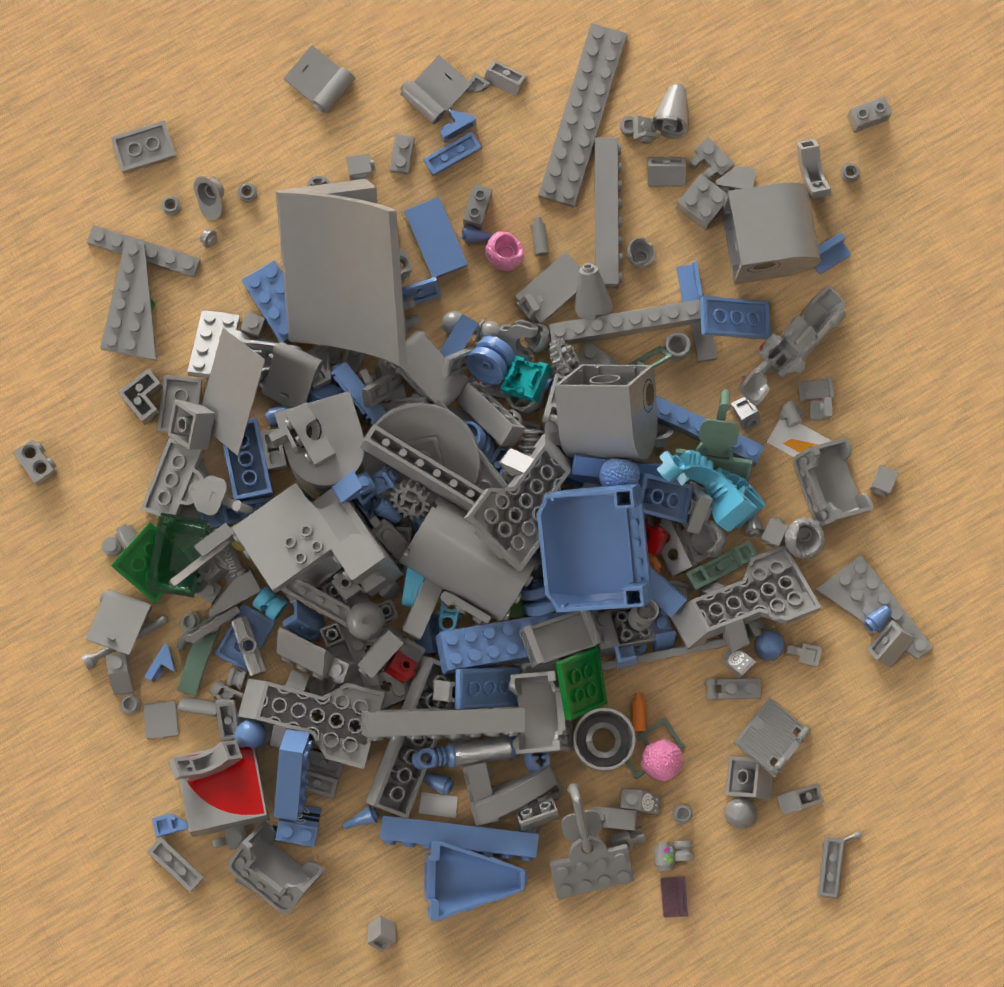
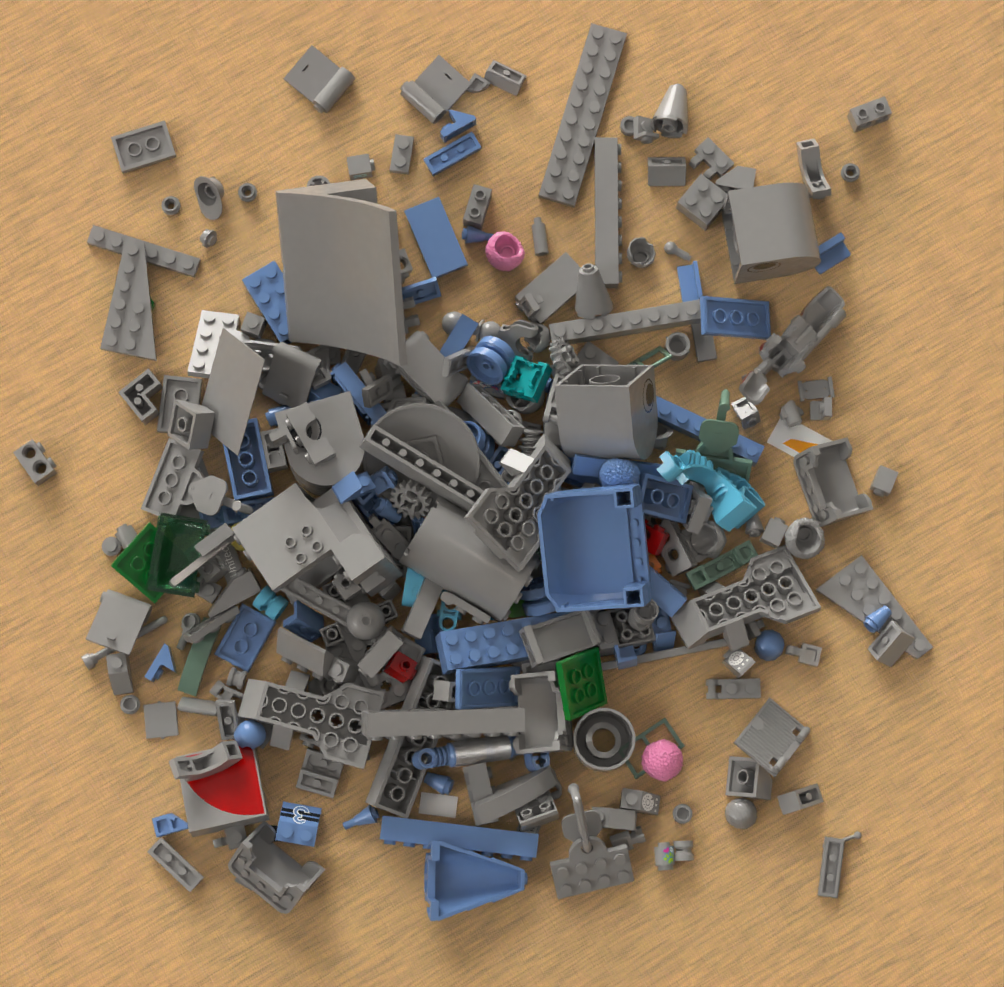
light grey piece [231,616,267,677] -> none
medium blue brick [274,729,312,821] -> none
light grey panel [368,916,396,952] -> none
orange cylinder [632,693,646,732] -> none
panel [660,876,688,918] -> none
none -> light grey piece [664,241,692,261]

